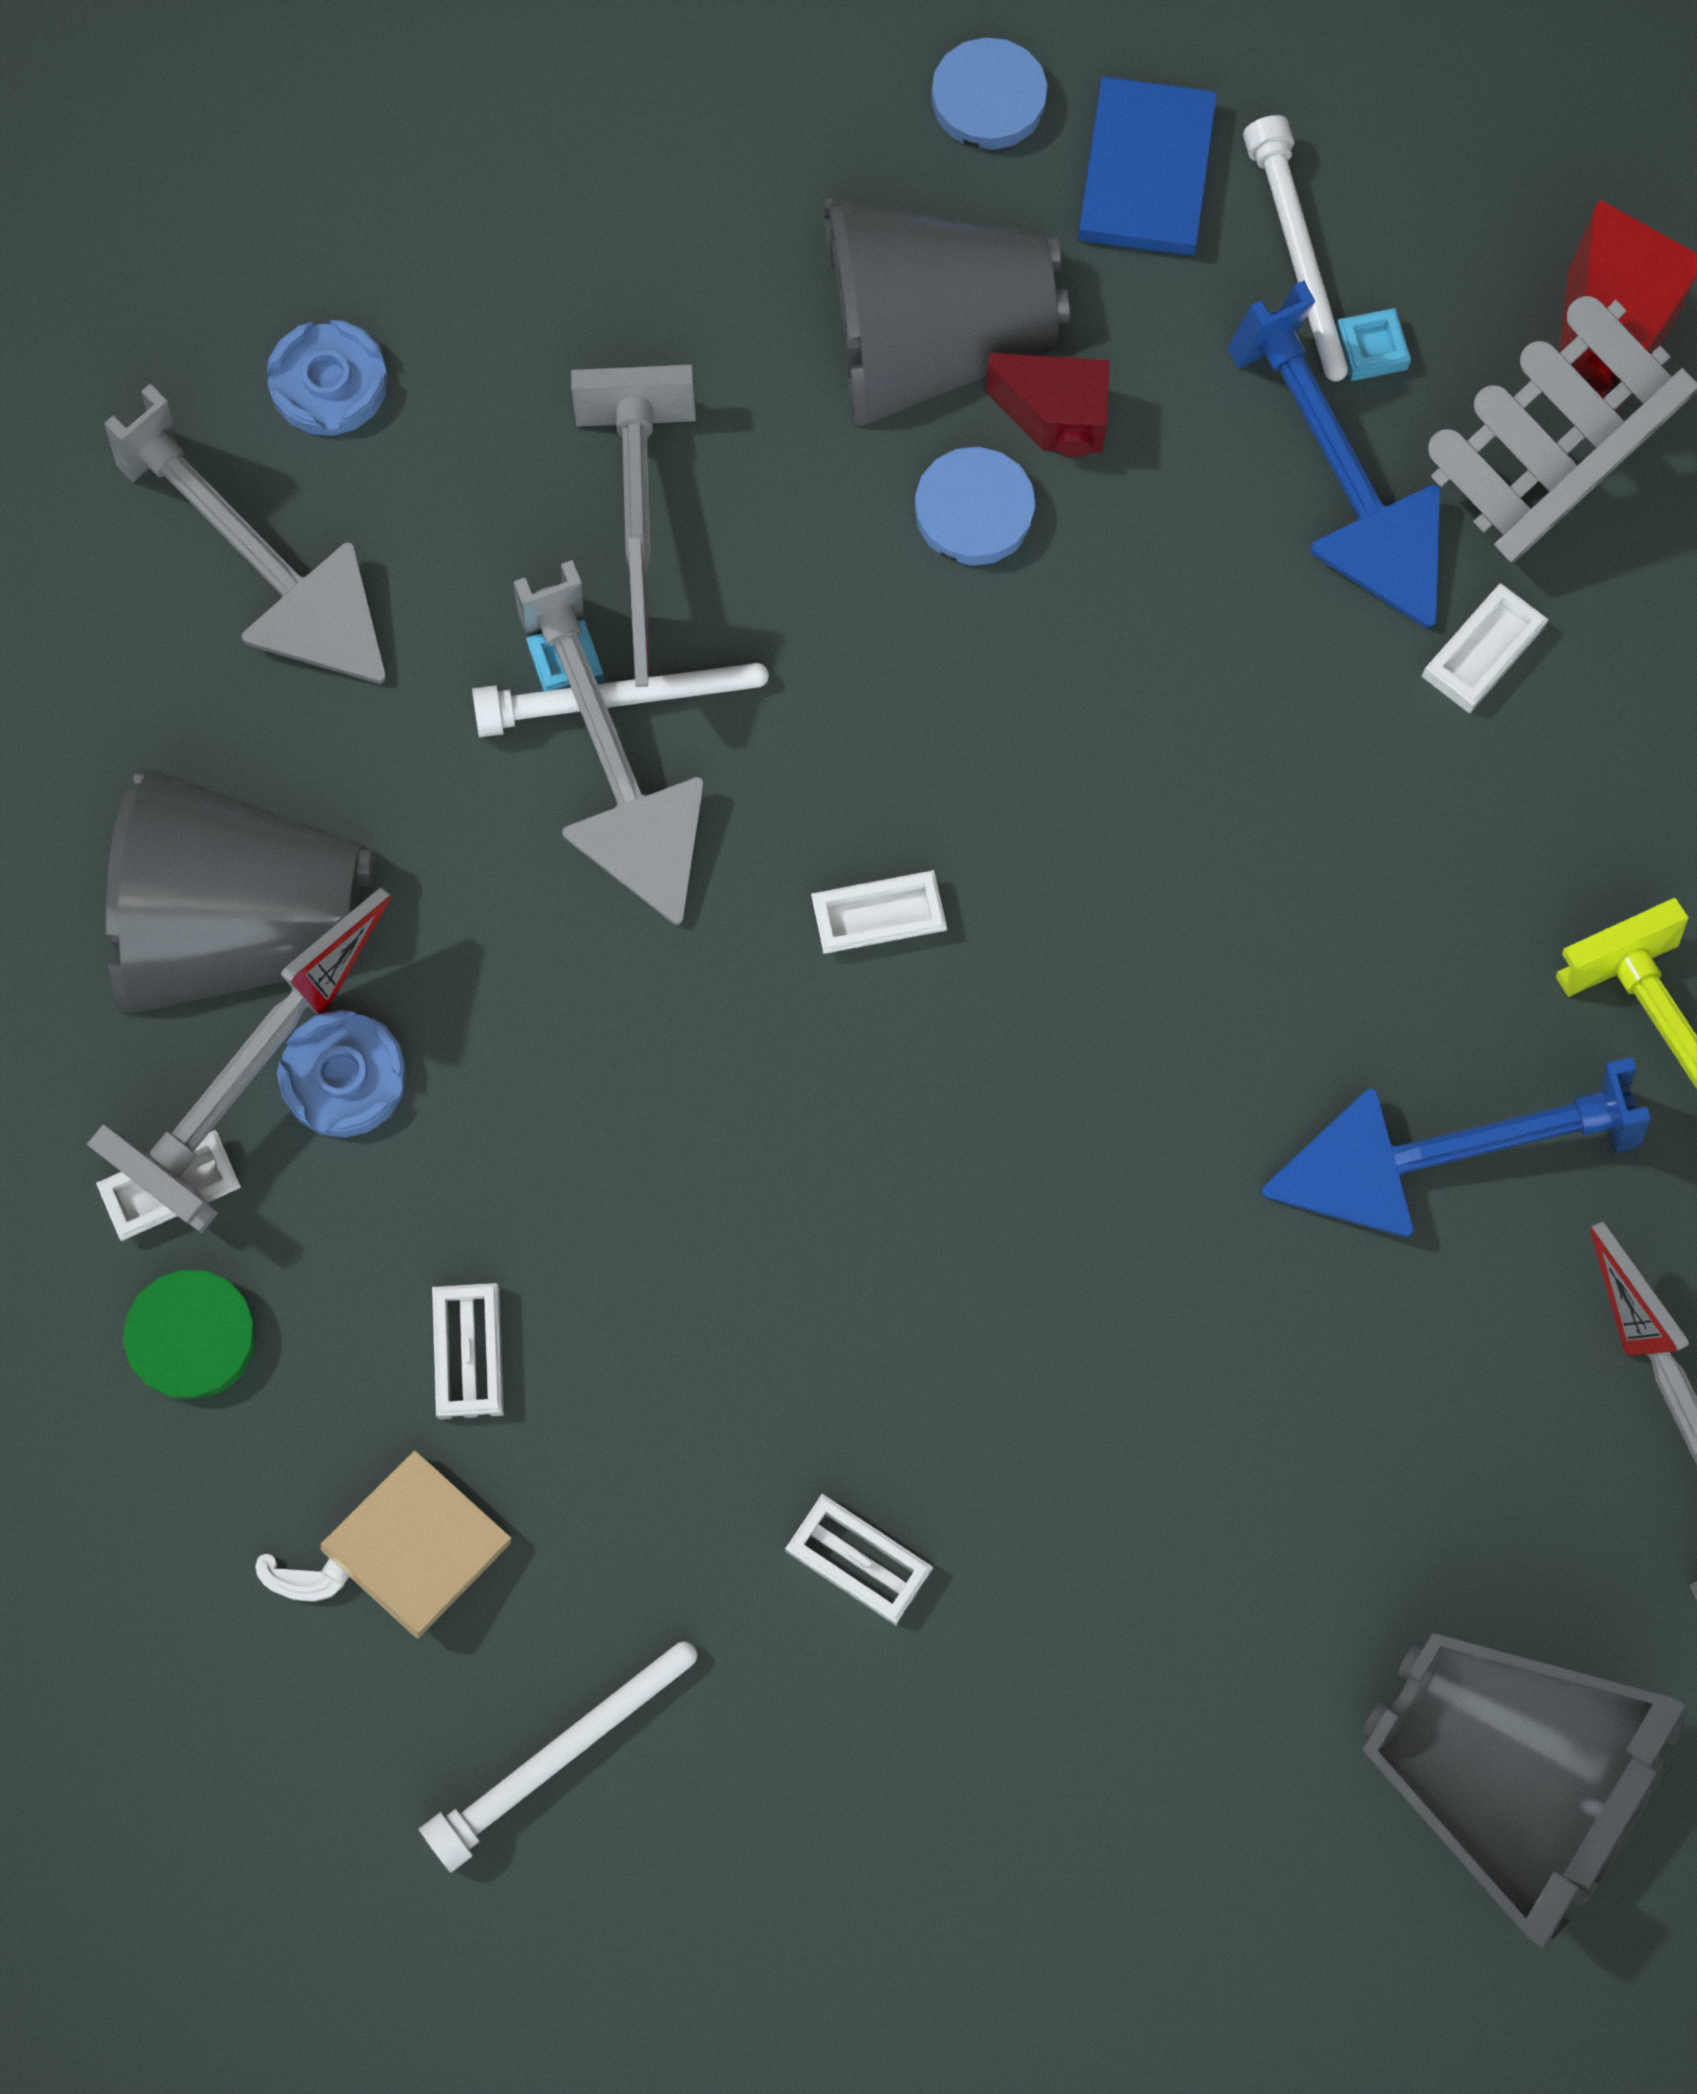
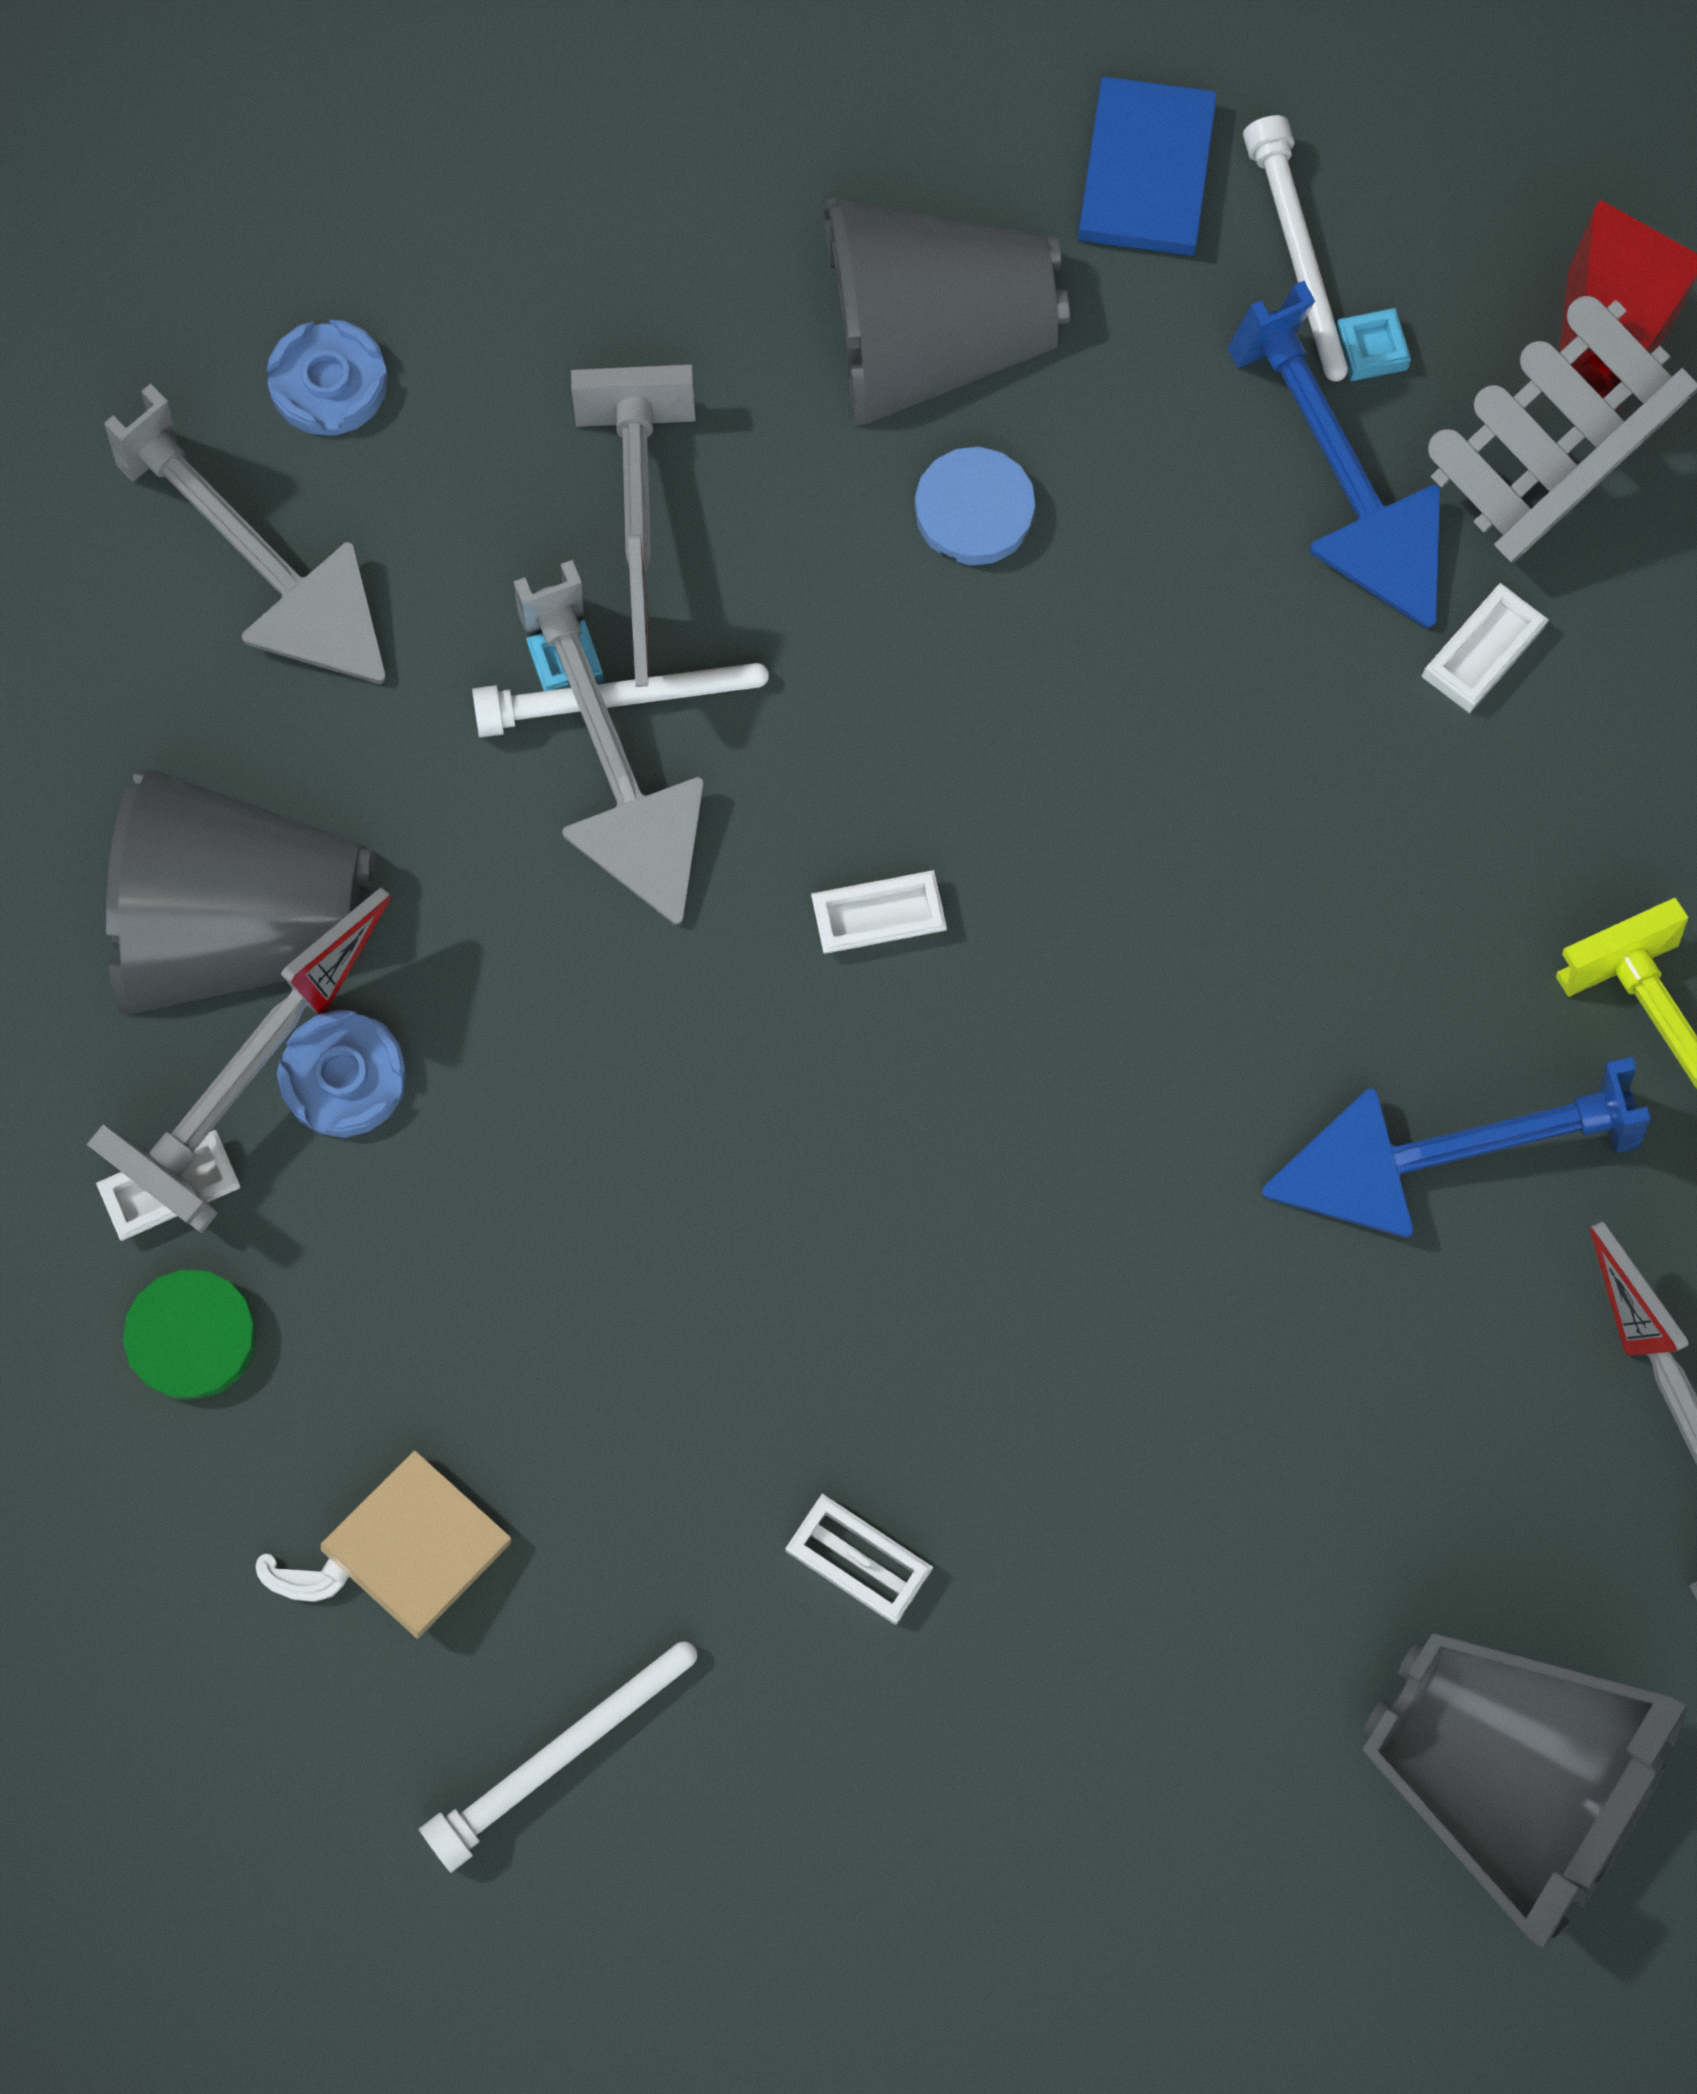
white tile [432,1283,504,1420] -> none
medium blue tile [931,37,1048,150] -> none
dark red slope [986,353,1110,457] -> none

